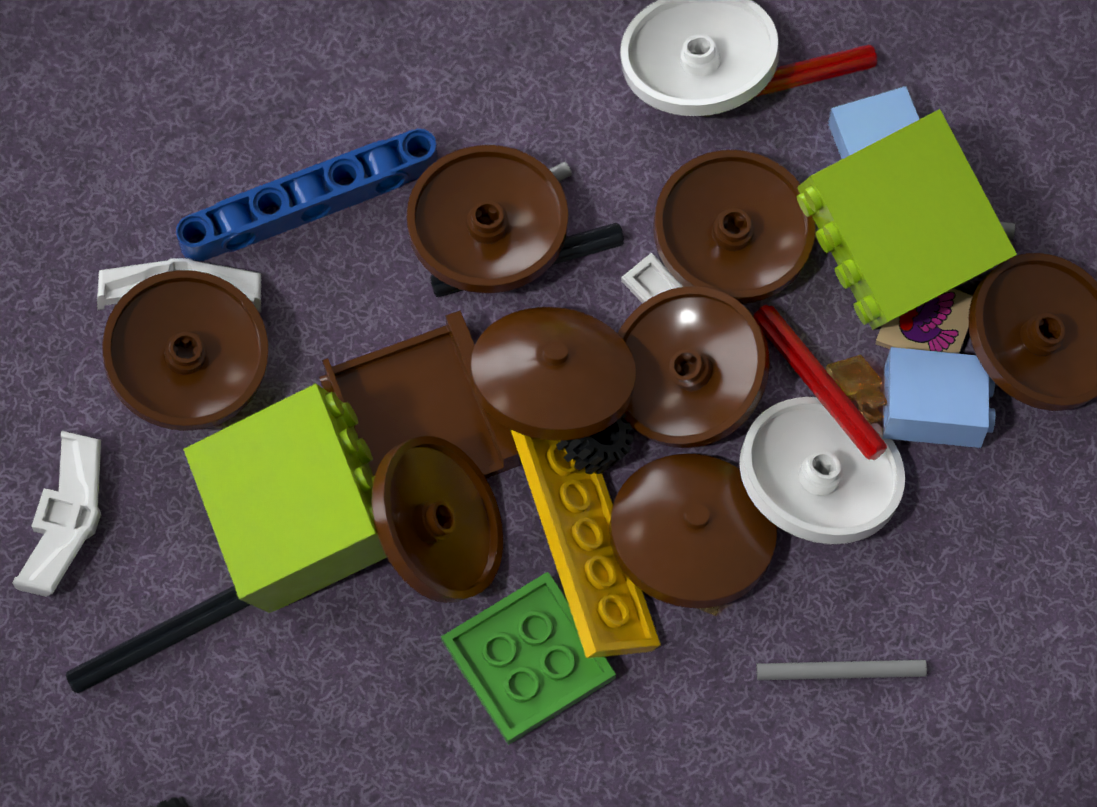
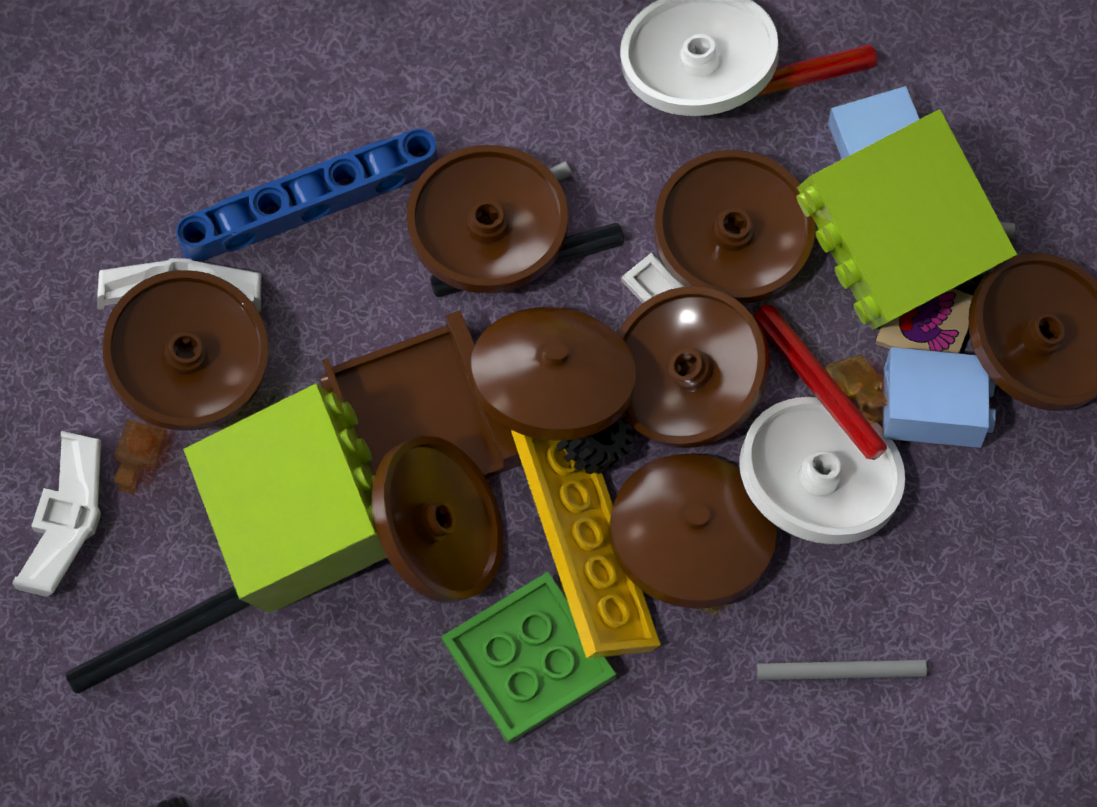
none -> clear orange plate [114,419,168,495]

